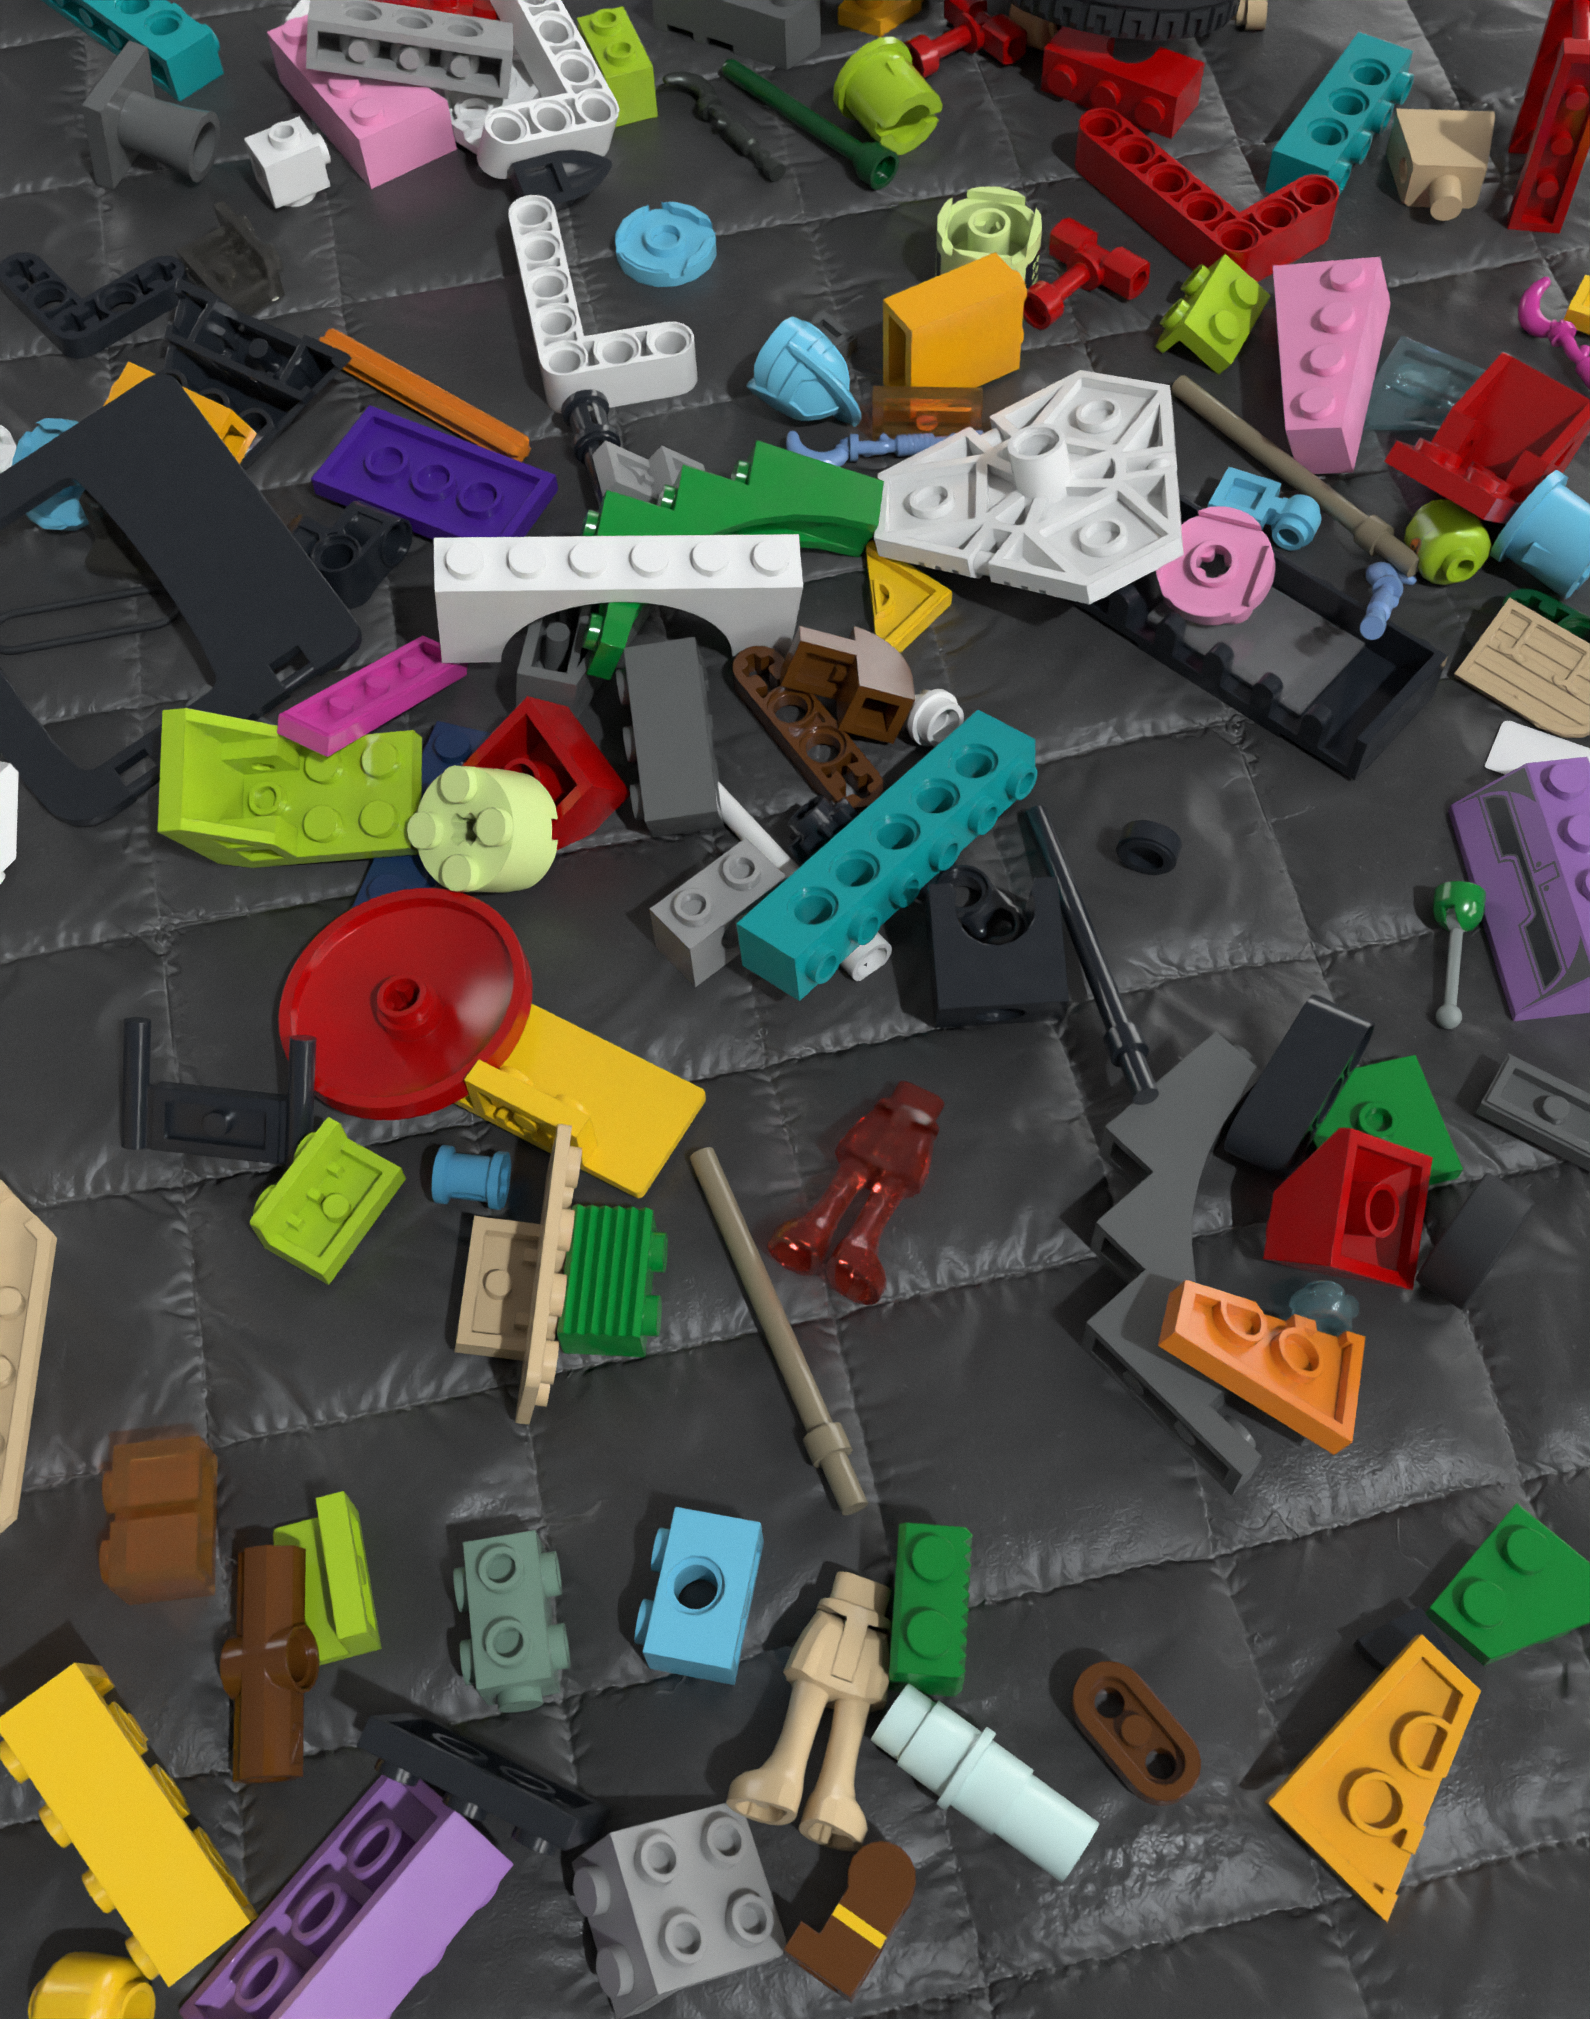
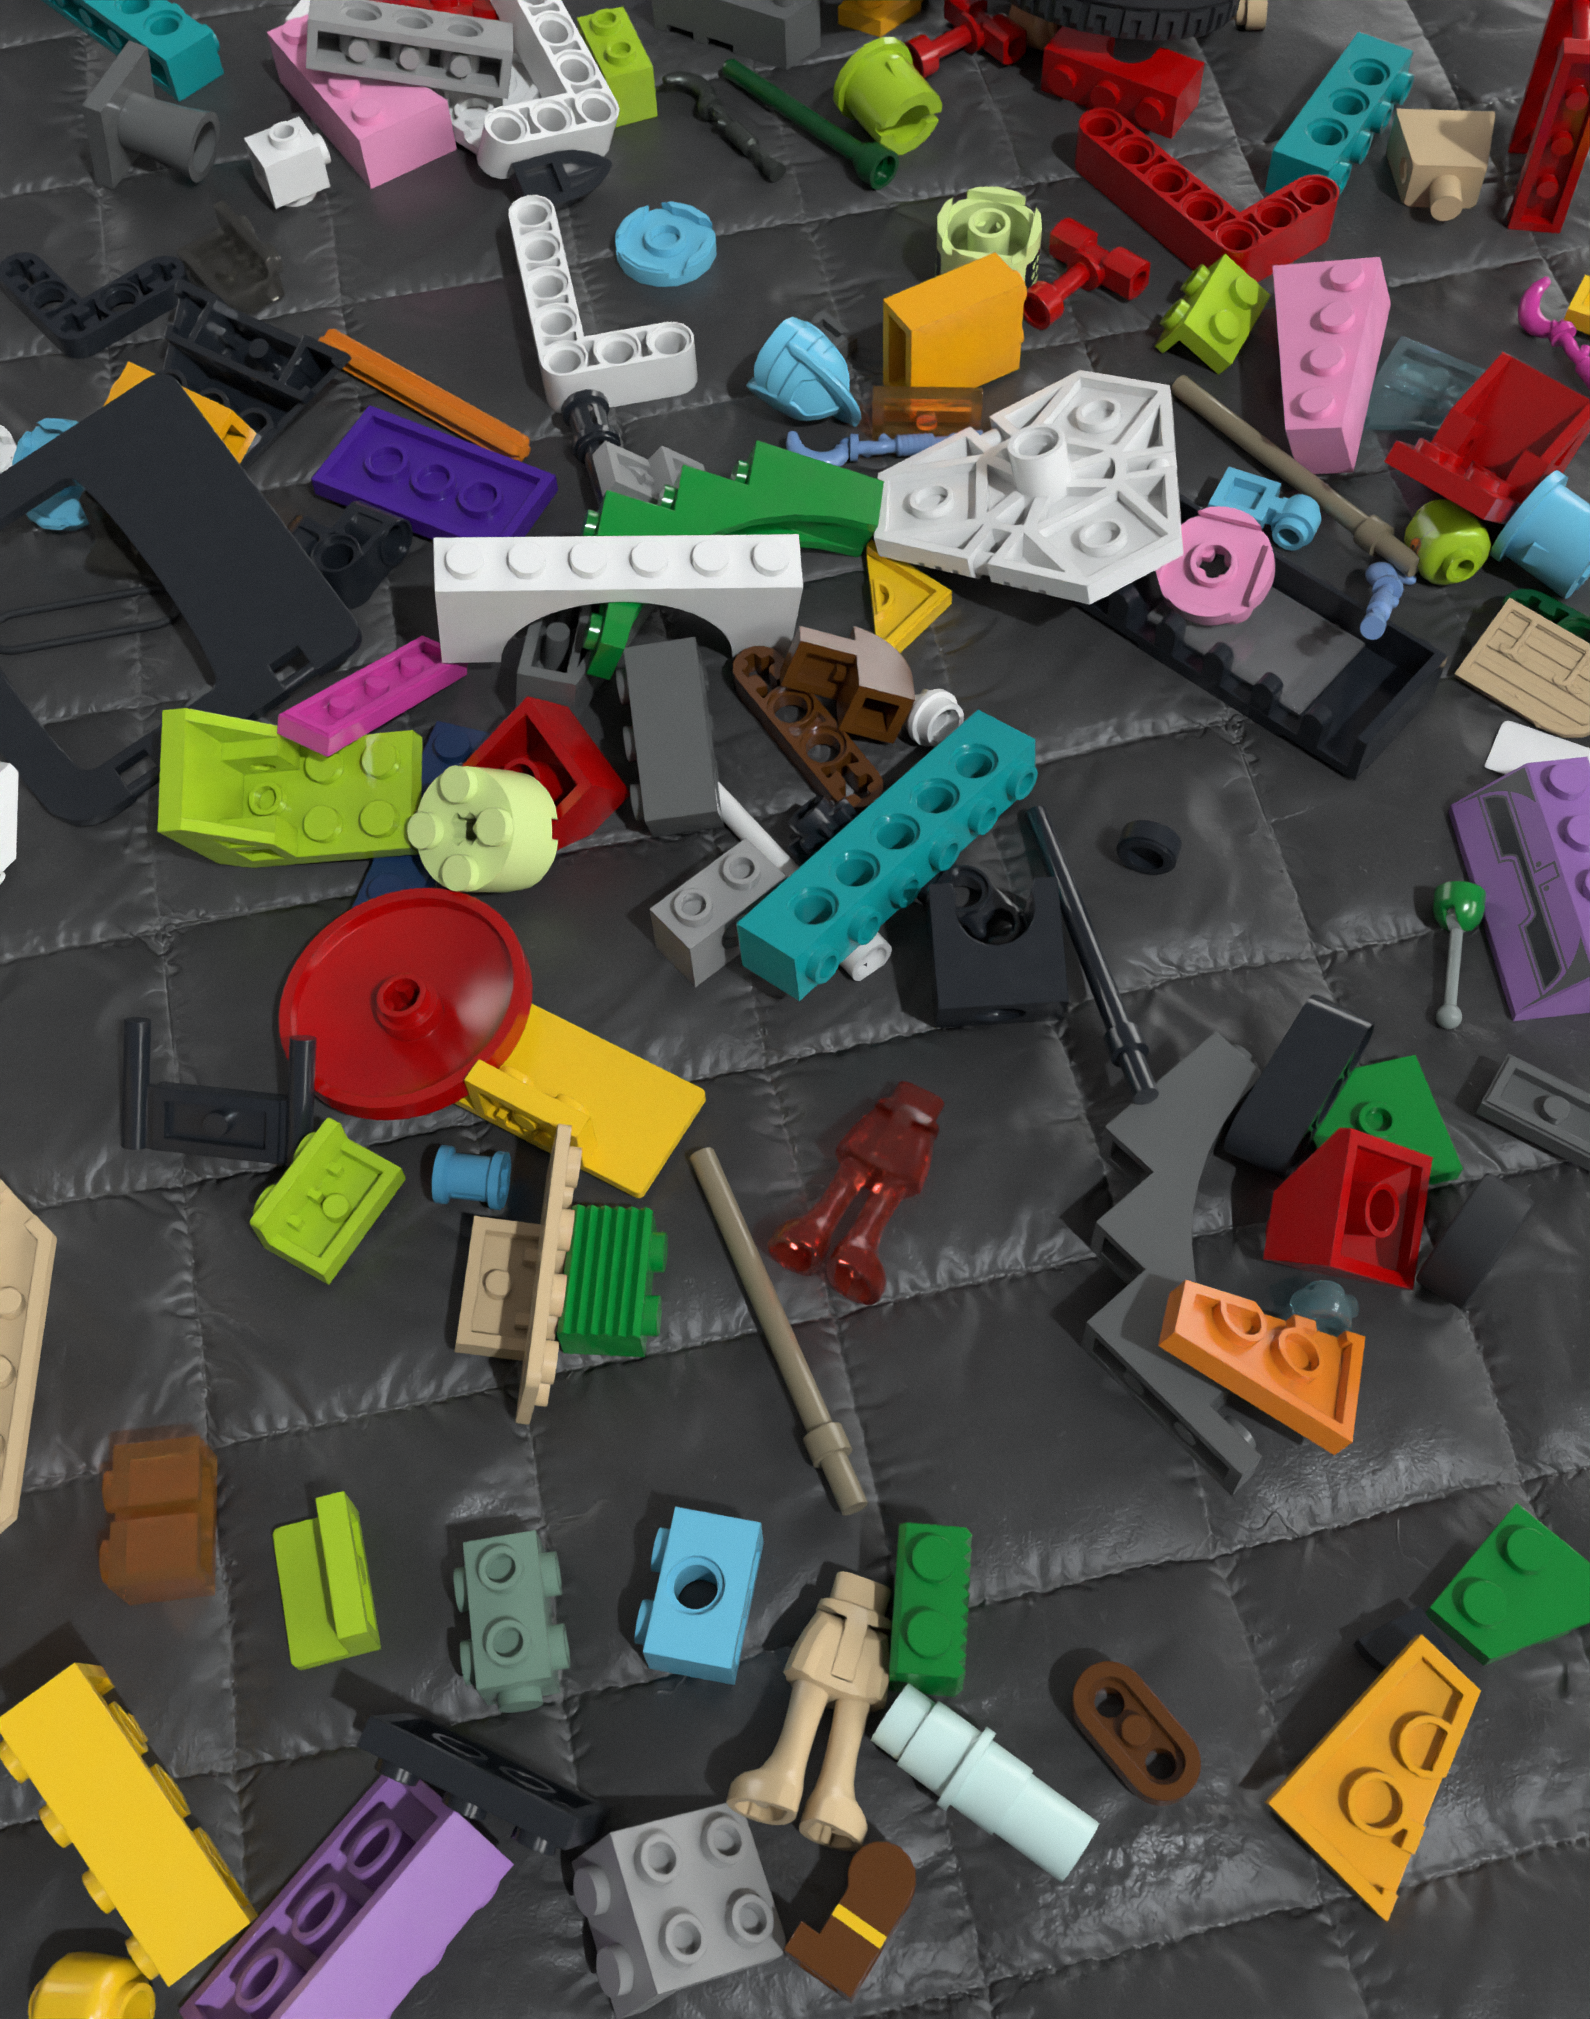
reddish brown piece [220,1545,320,1784] -> none

